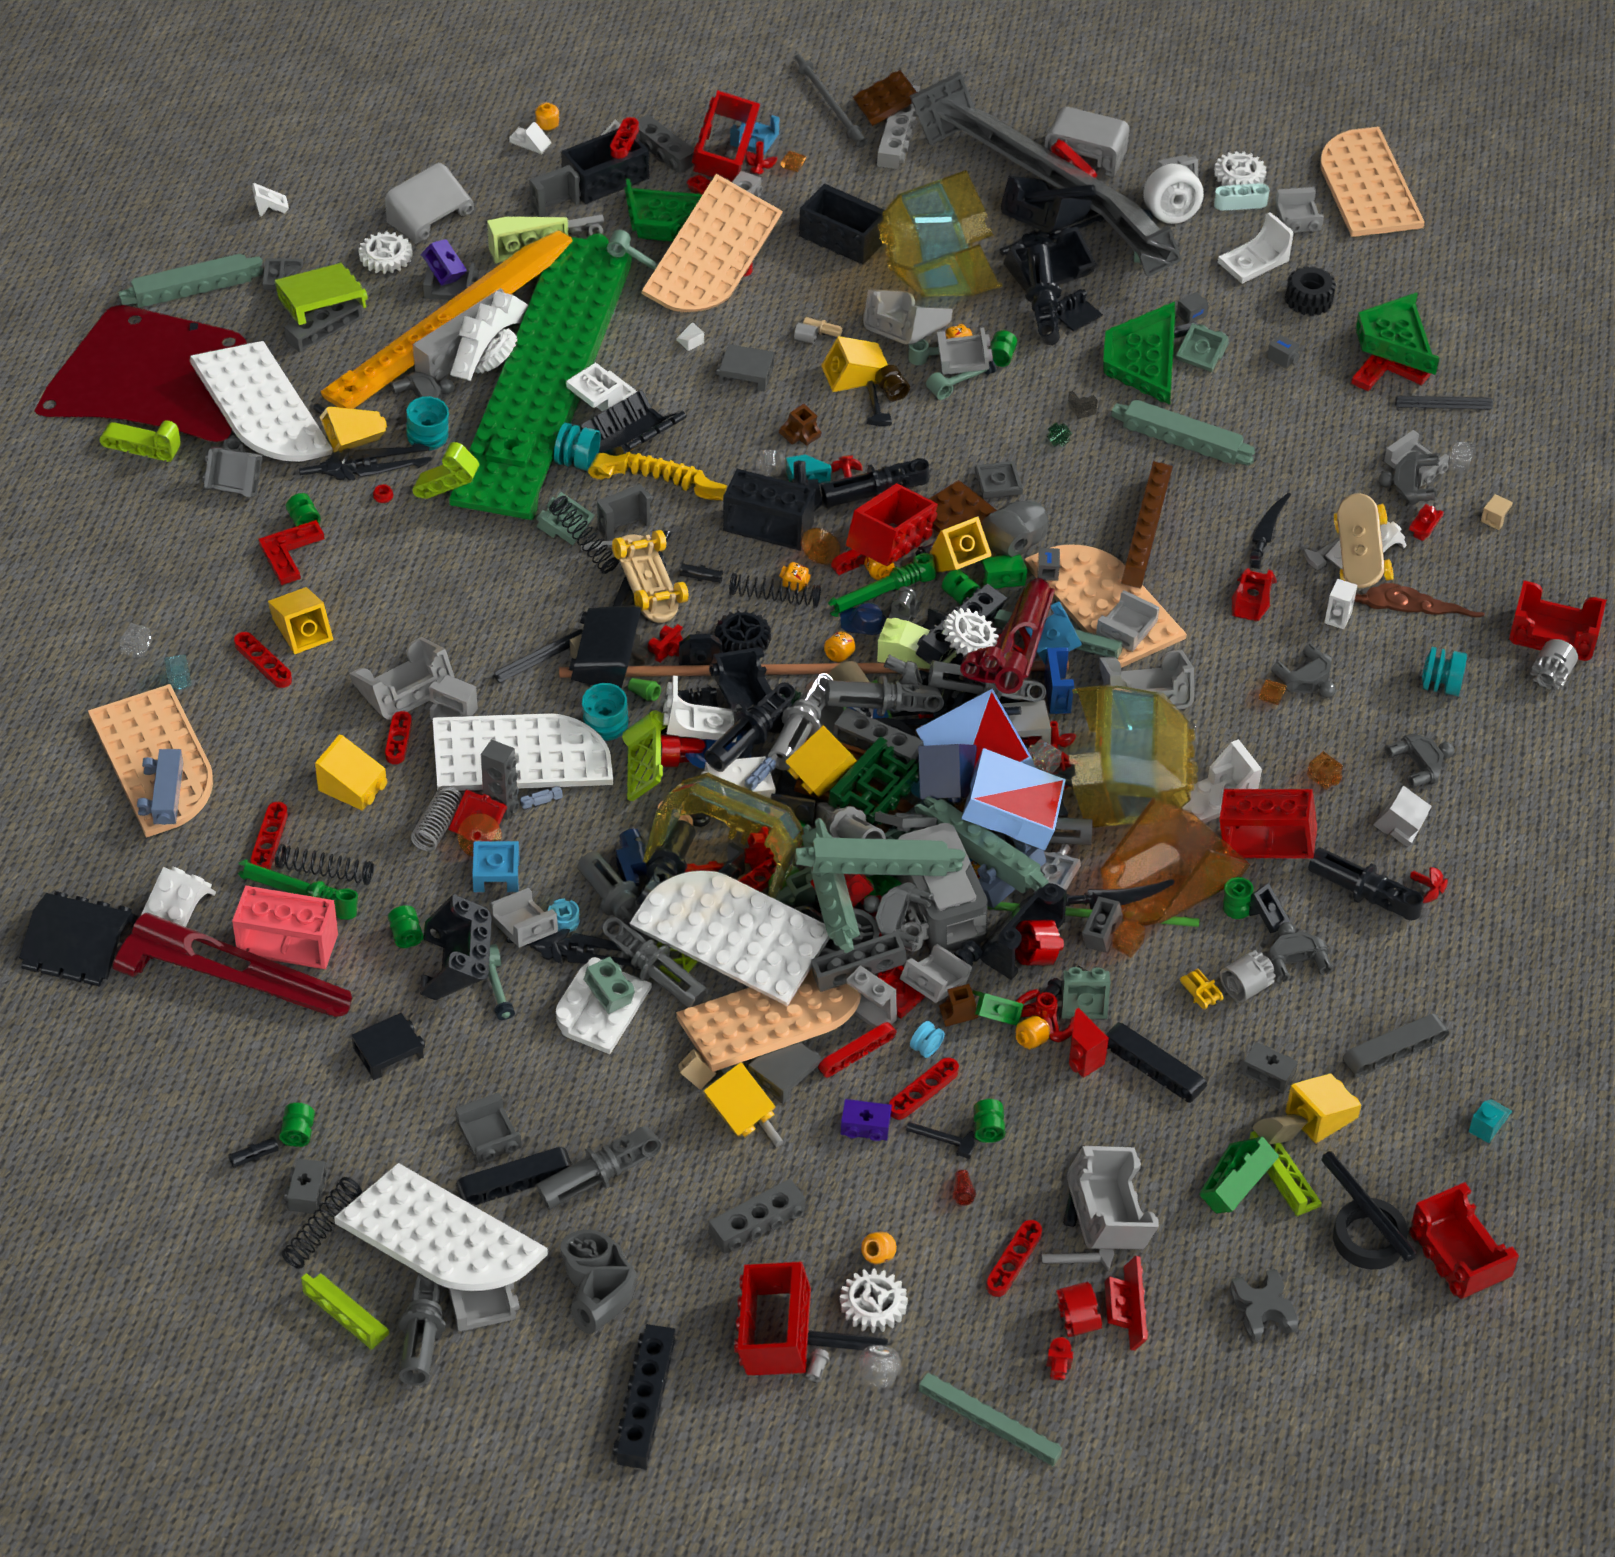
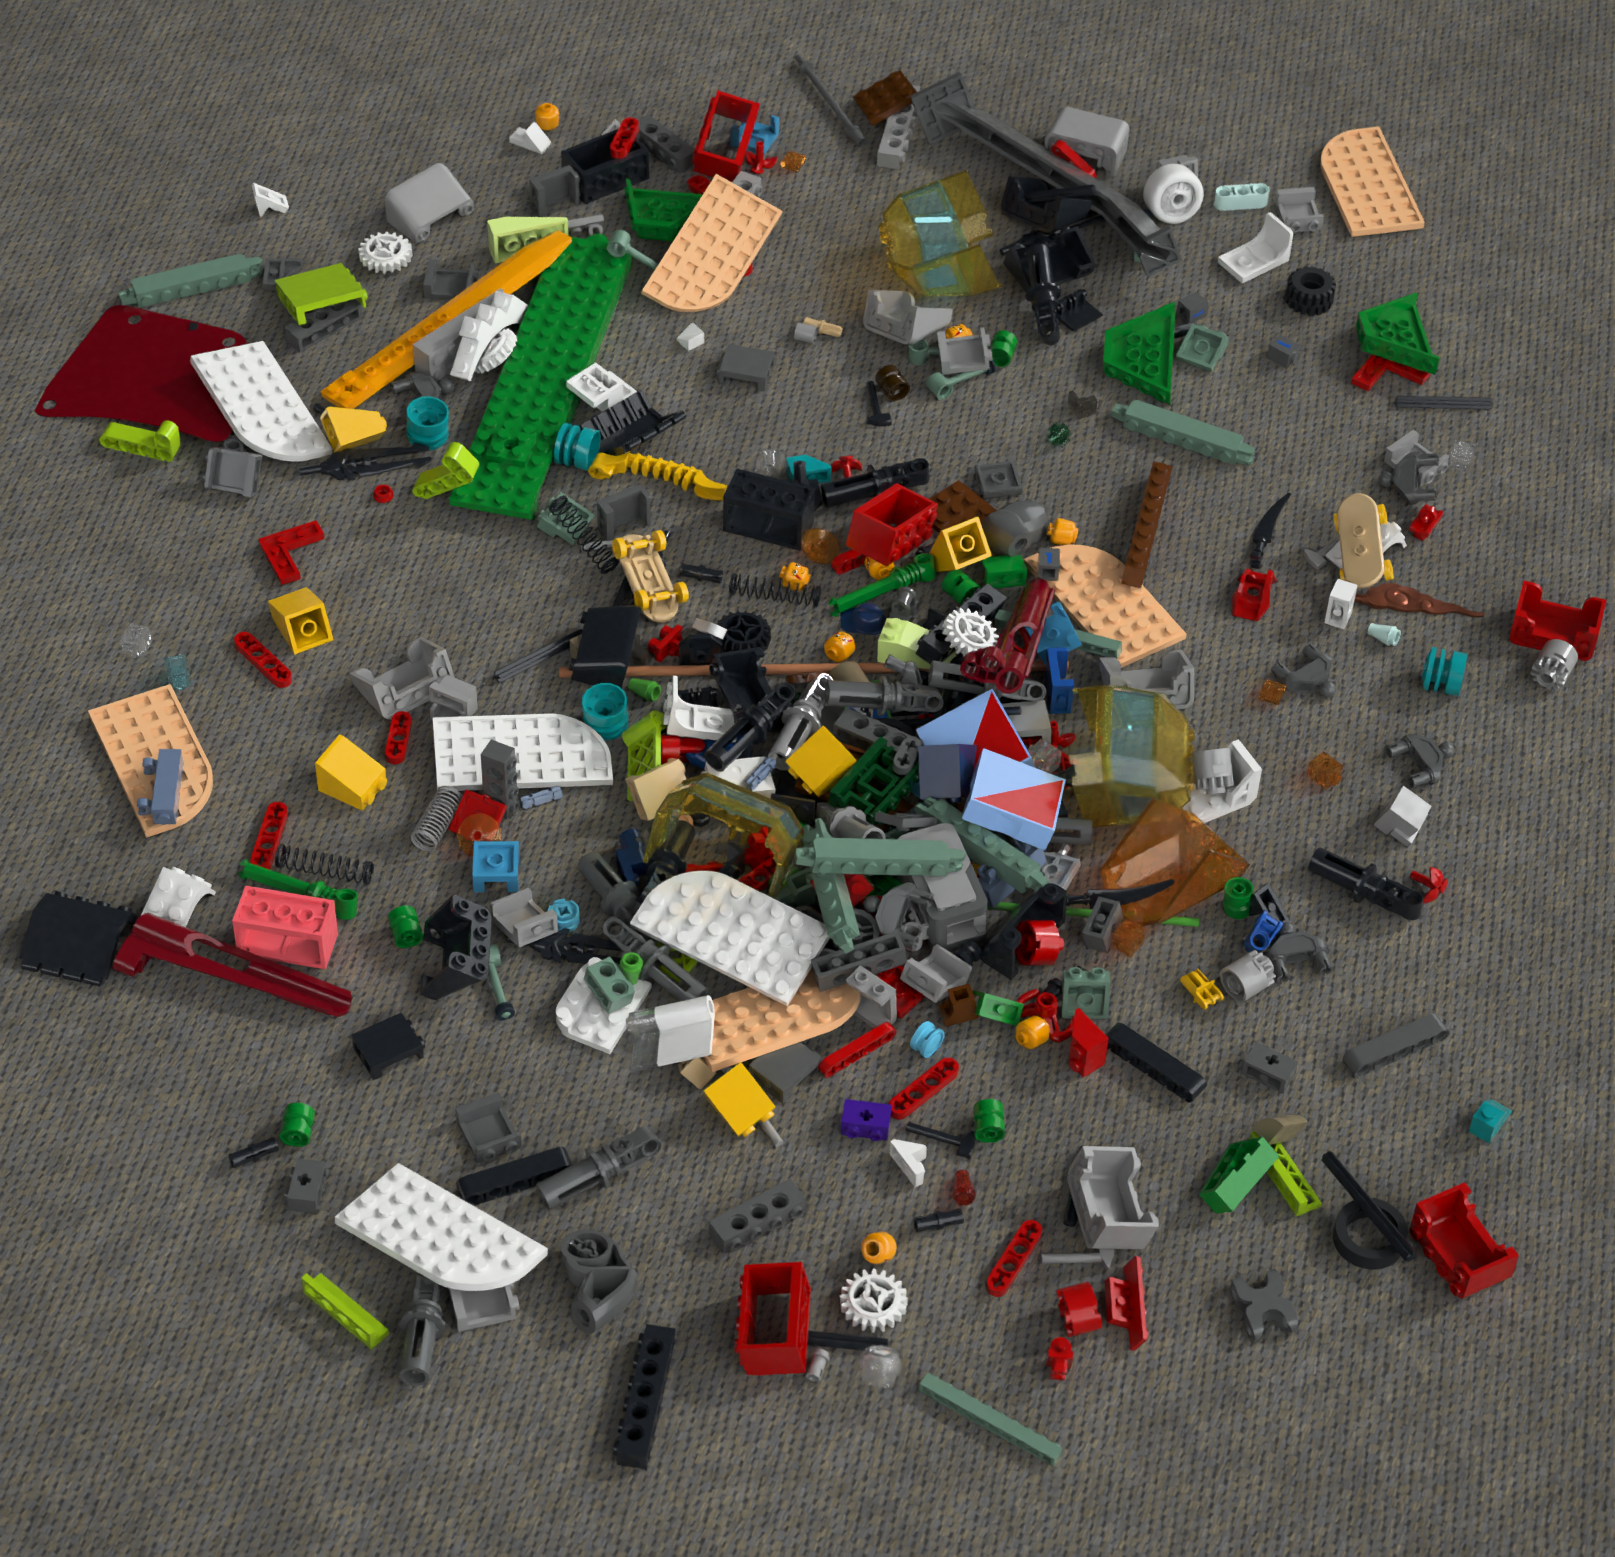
black piece [281,1177,362,1269] -> none
green wheel [285,493,321,526] -> none
dark purple brick [421,239,467,286] -> none
reddish brown brick [779,403,822,446] -> none
black hose [799,183,889,265] -> none
yellow slope [821,336,888,392] -> none
light grey panel [1096,590,1159,652] -> none
white gear [1214,151,1266,186] -> none
red hose [1219,789,1317,859] -> none
yellow slope [1285,1073,1361,1144] -> none
tan panel [1481,494,1512,530] -> none
none -> bright green cone [620,952,643,985]
none -> tan panel [625,758,693,821]
none -> white door [626,995,715,1072]
none -> white beam [692,618,727,640]
none -> reddish brown tile [785,671,827,684]
none -> white slope [889,1139,927,1187]
none -> dark grey beam [893,738,921,775]
none -> black pin [913,1208,964,1232]
none -> light orange head [1046,518,1078,546]
none -> light grey gear [1192,748,1234,794]
none -> blue piece [1244,910,1284,953]
none -> light aqua cone [1368,623,1401,646]

